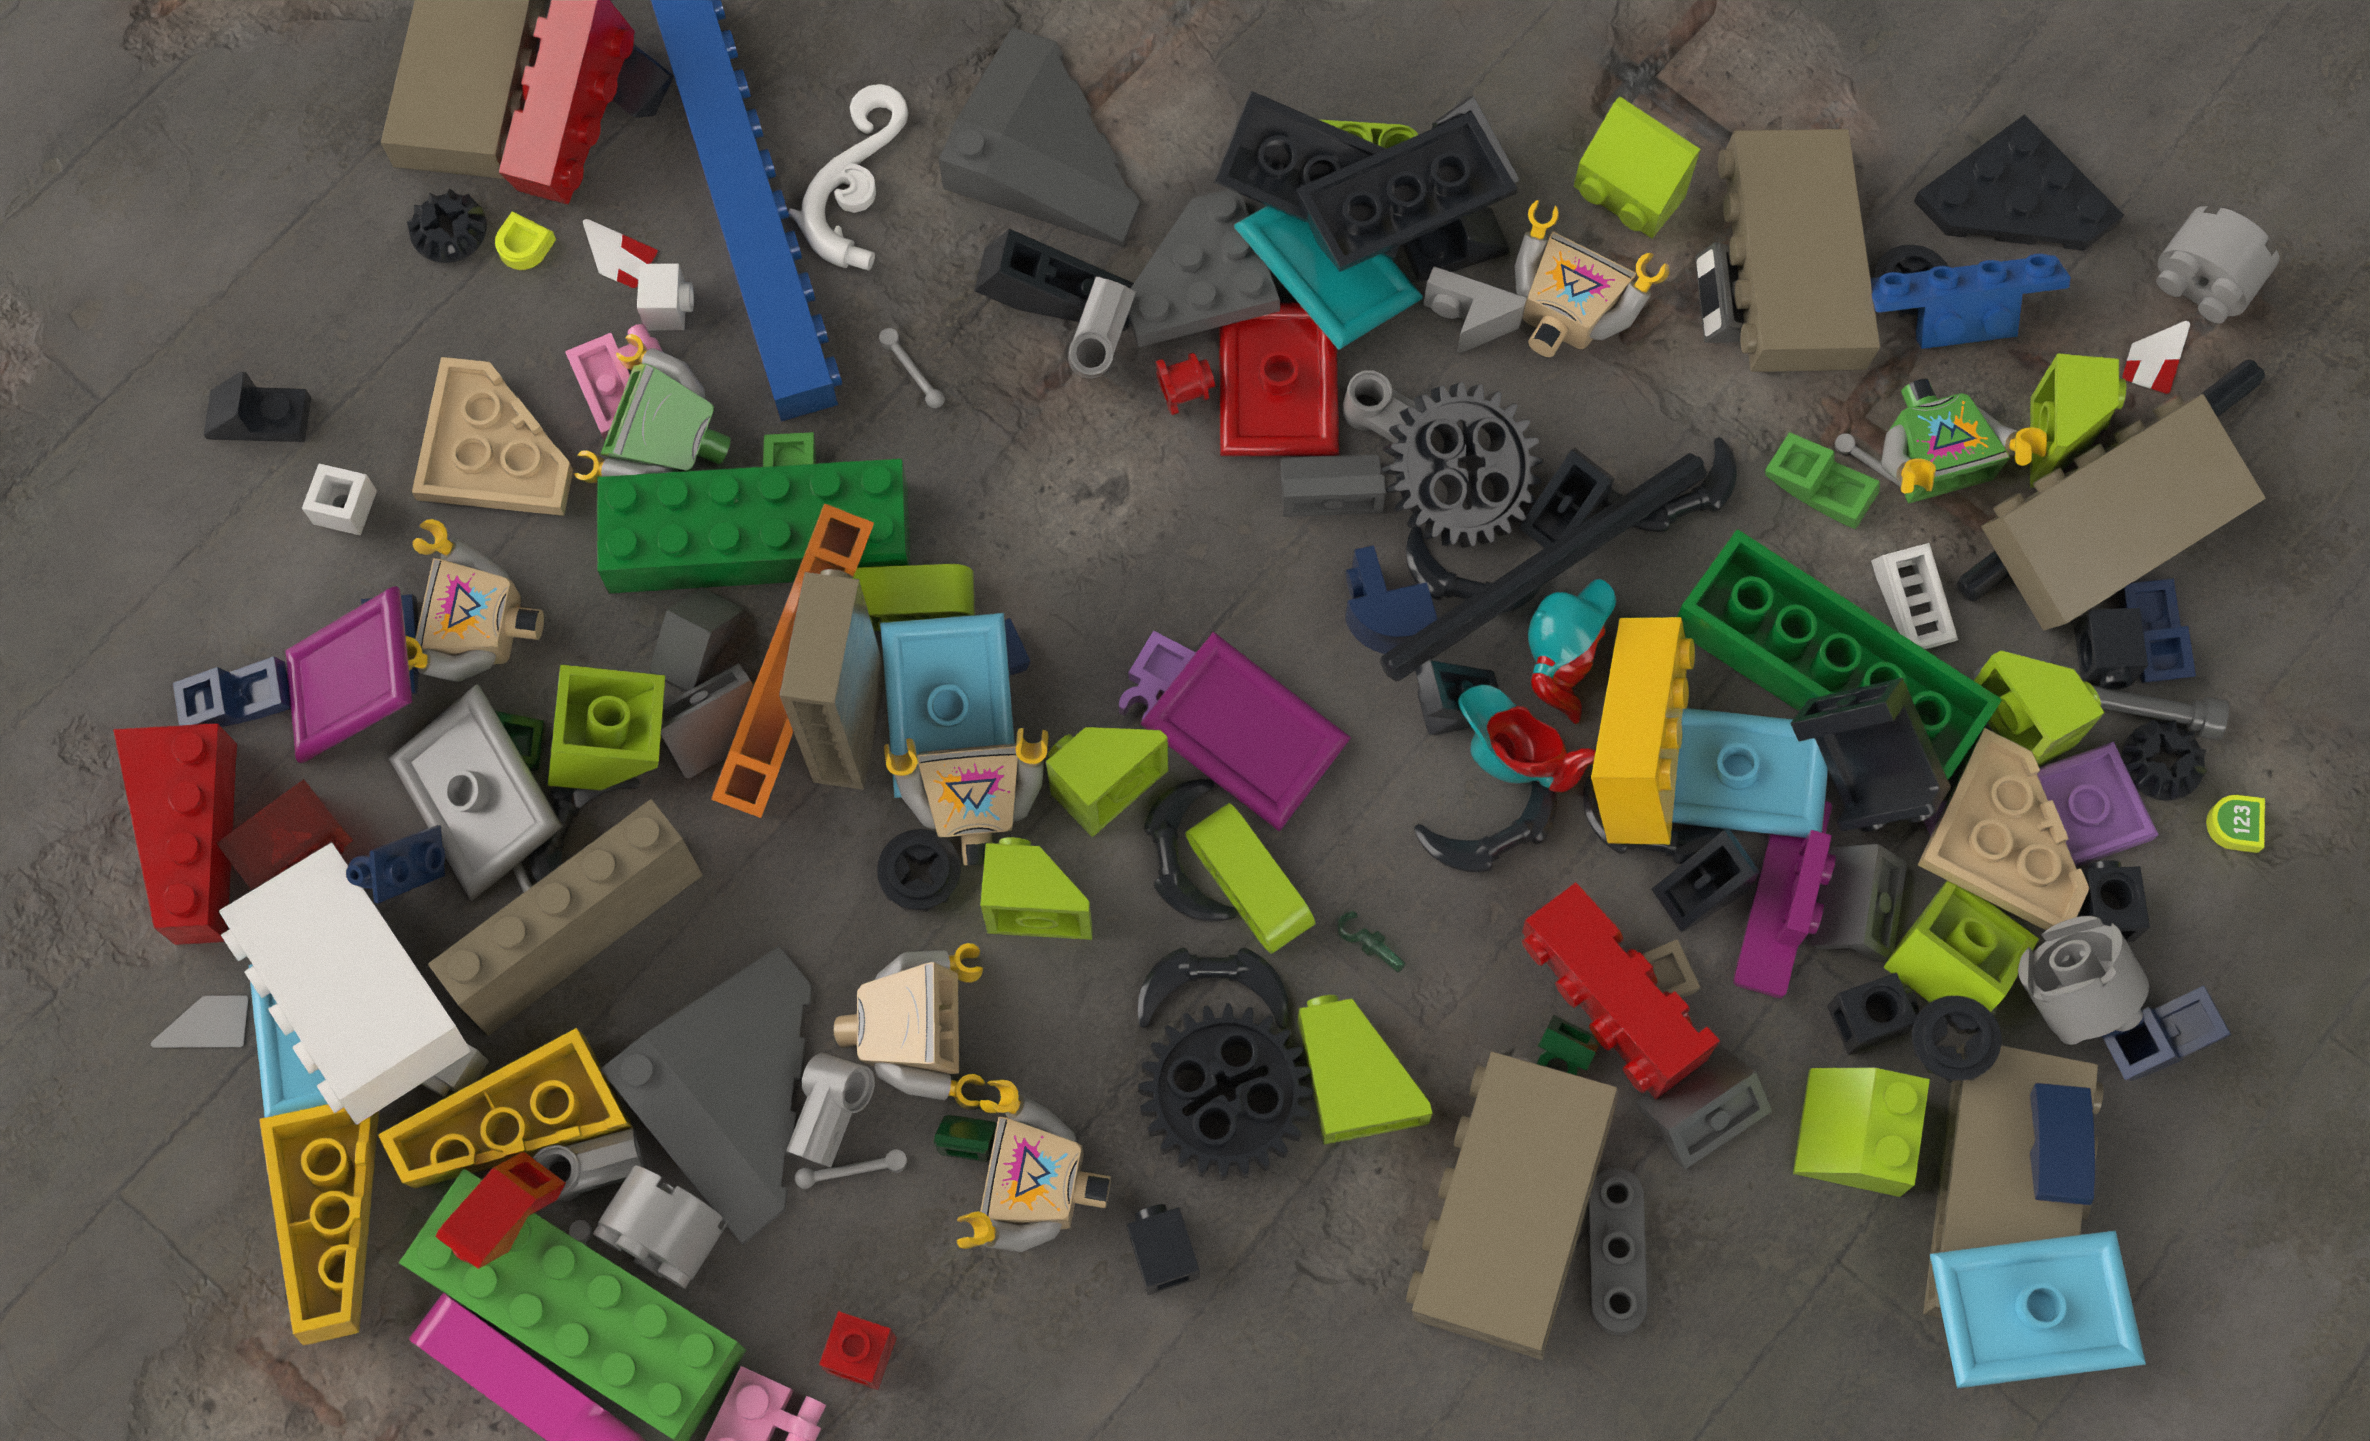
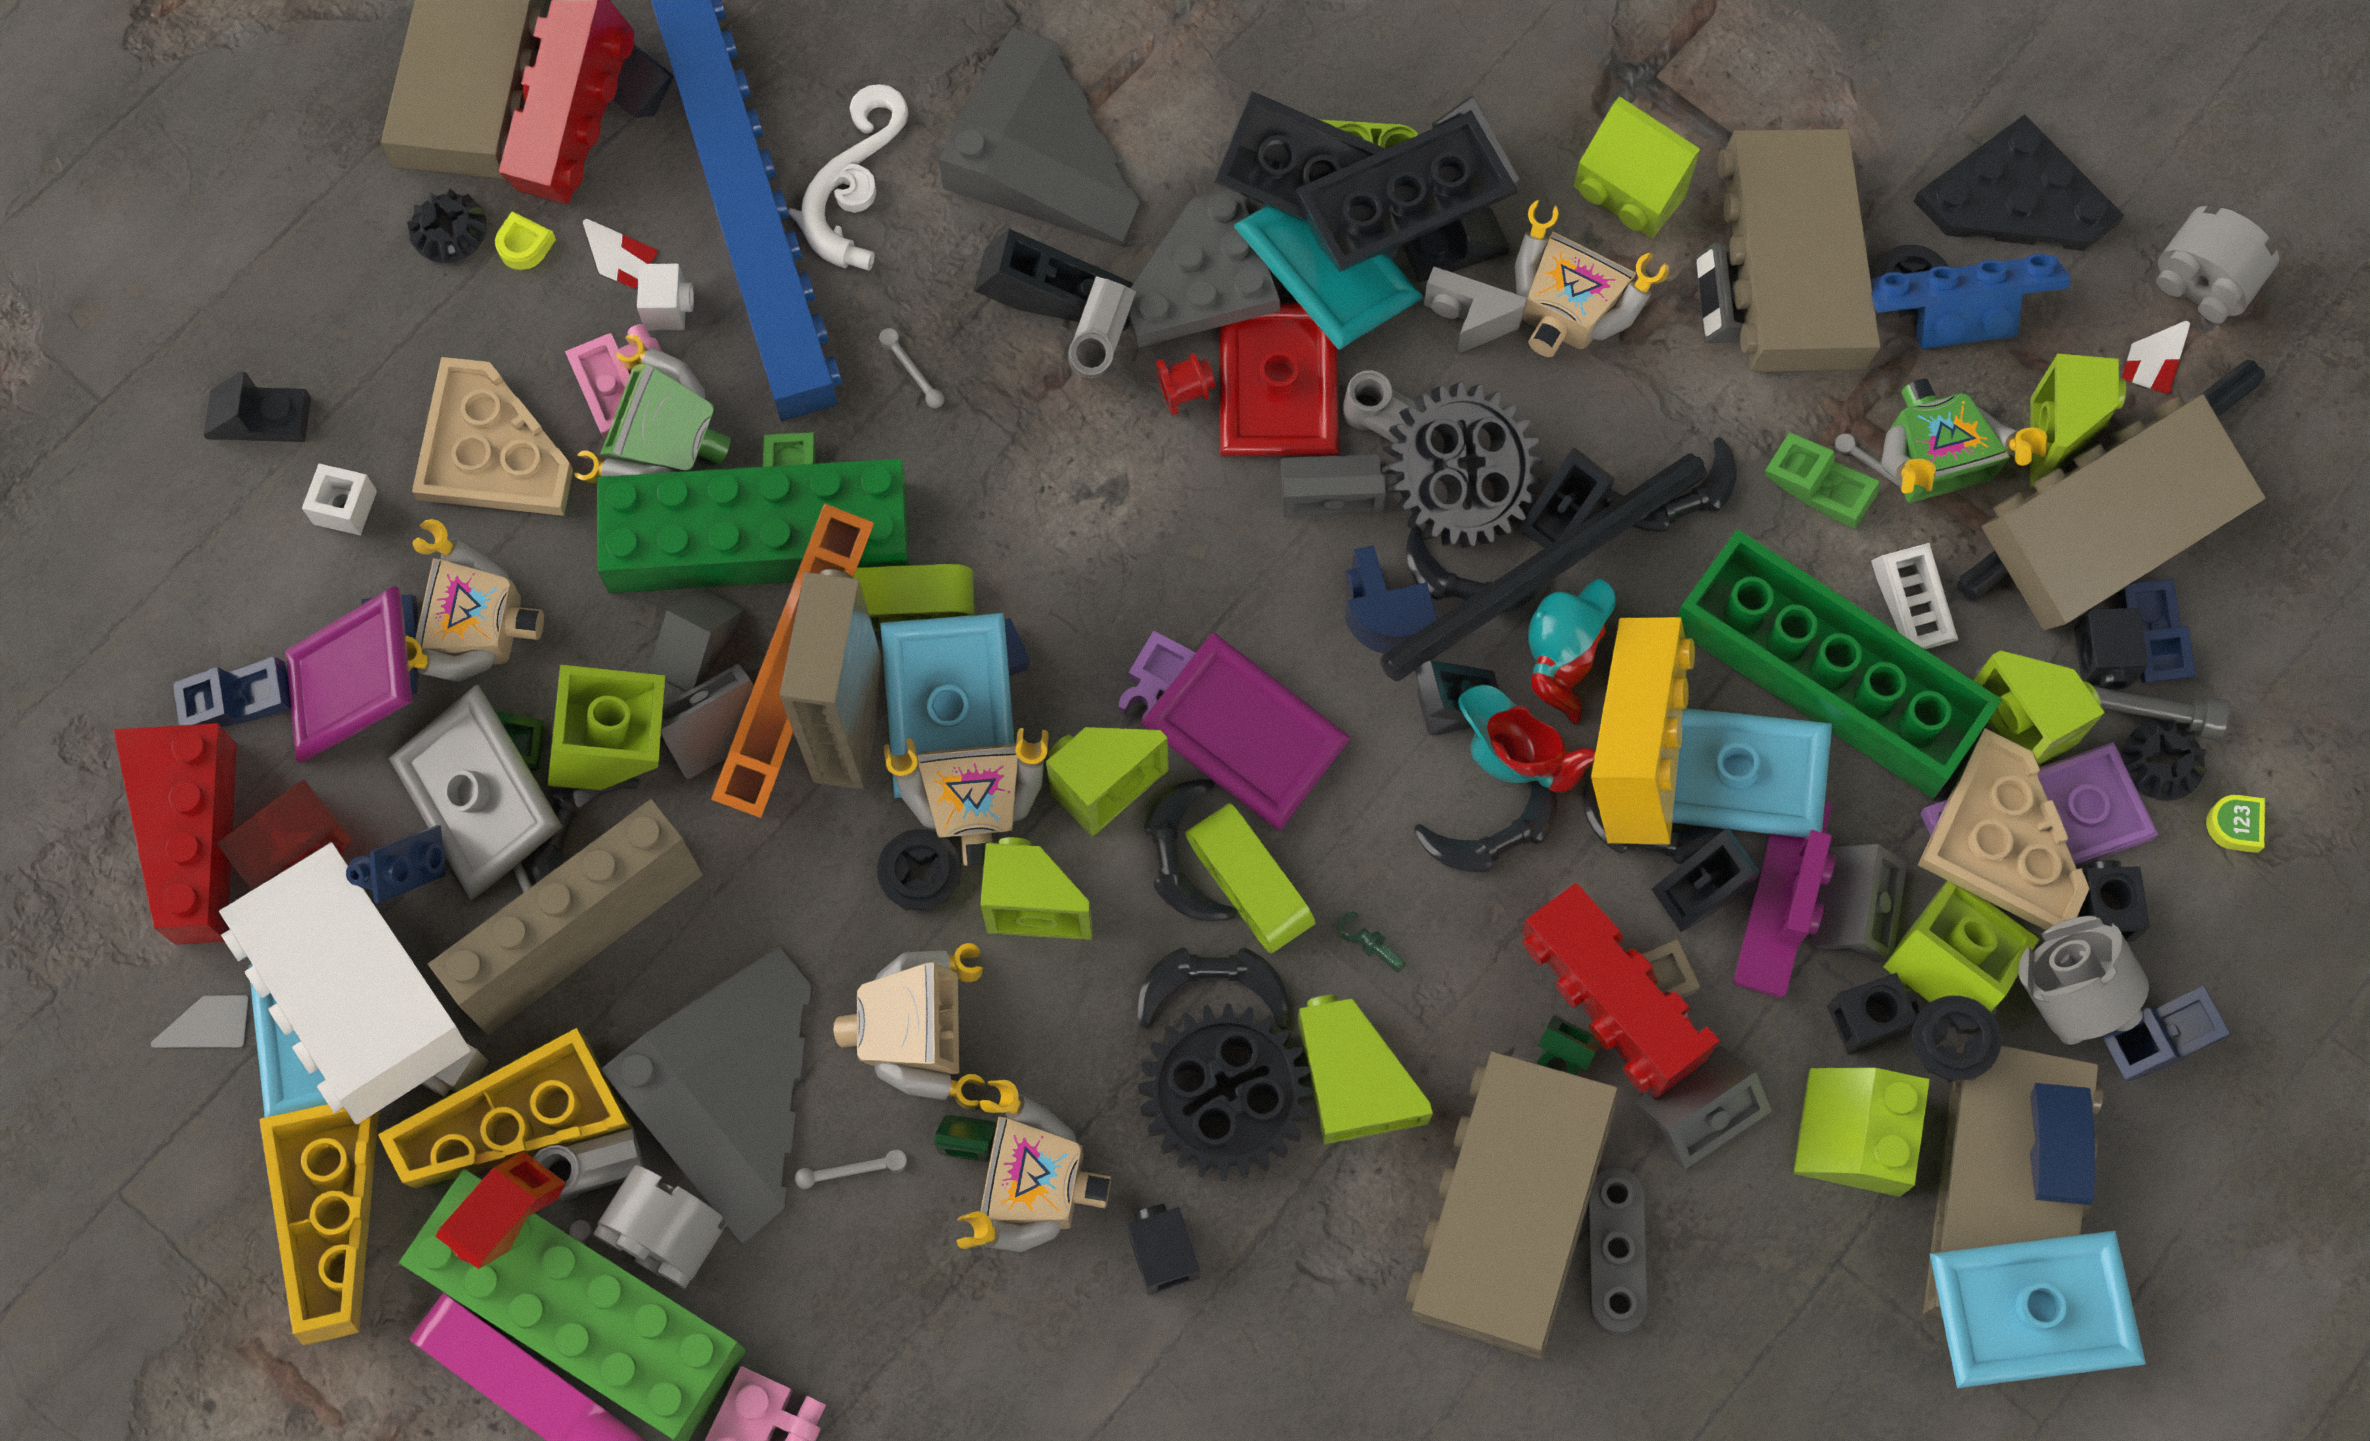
light grey piece [786,1053,875,1168] -> none
red brick [819,1311,897,1390] -> none
black panel [1790,678,1951,832] -> none

